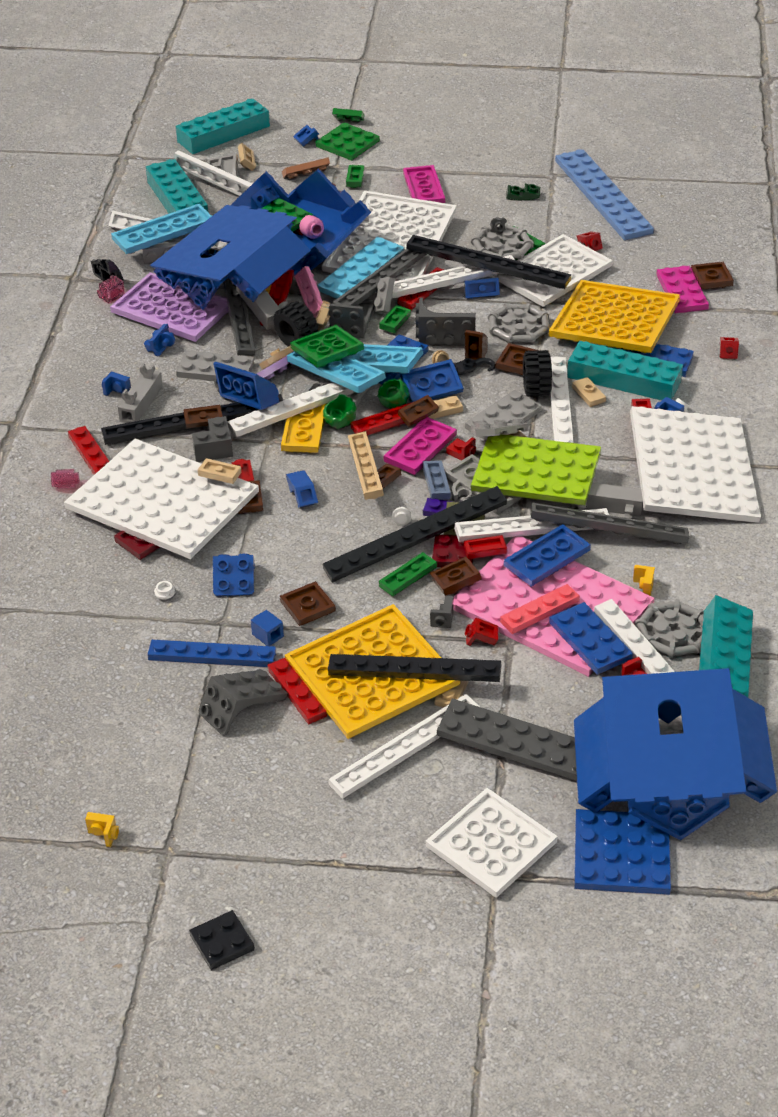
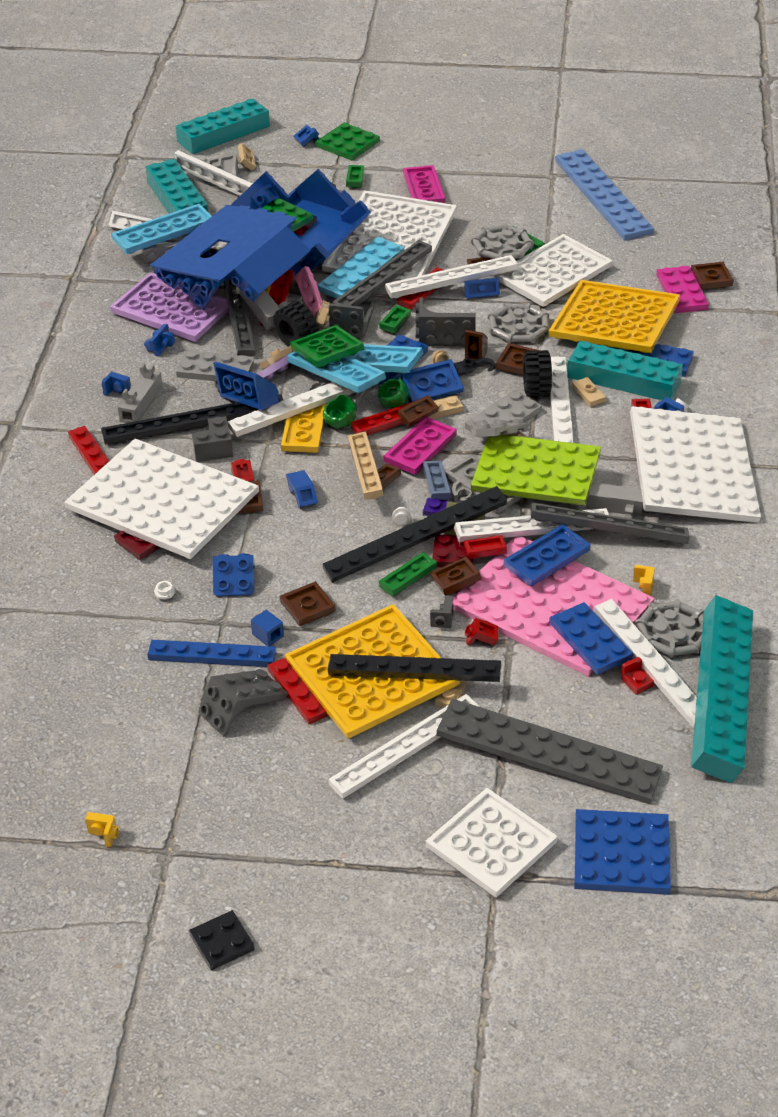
clear pink brick [51,469,80,489] -> none
black slope [91,259,124,285] -> none
clear pink brick [97,274,125,303] -> none
reddish brown plate [183,404,223,429] -> none
tan plate [198,458,241,484] -> none
nougat plate [282,157,330,179] -> none
bright pink head [299,215,324,239] -> none
green plate [332,108,365,122] -> none
light grey plate [374,277,395,313] -> none
black plate [406,235,571,289] -> none
red bracket [446,437,476,461] -> none
dark grey plate [490,217,507,233] -> none
coral plate [500,584,580,634] -> none
dark green slope [506,183,540,201] -> none
blue panel [574,668,777,841] -> none
red bracket [576,231,603,251] -> none
red bracket [719,337,739,359] -> none

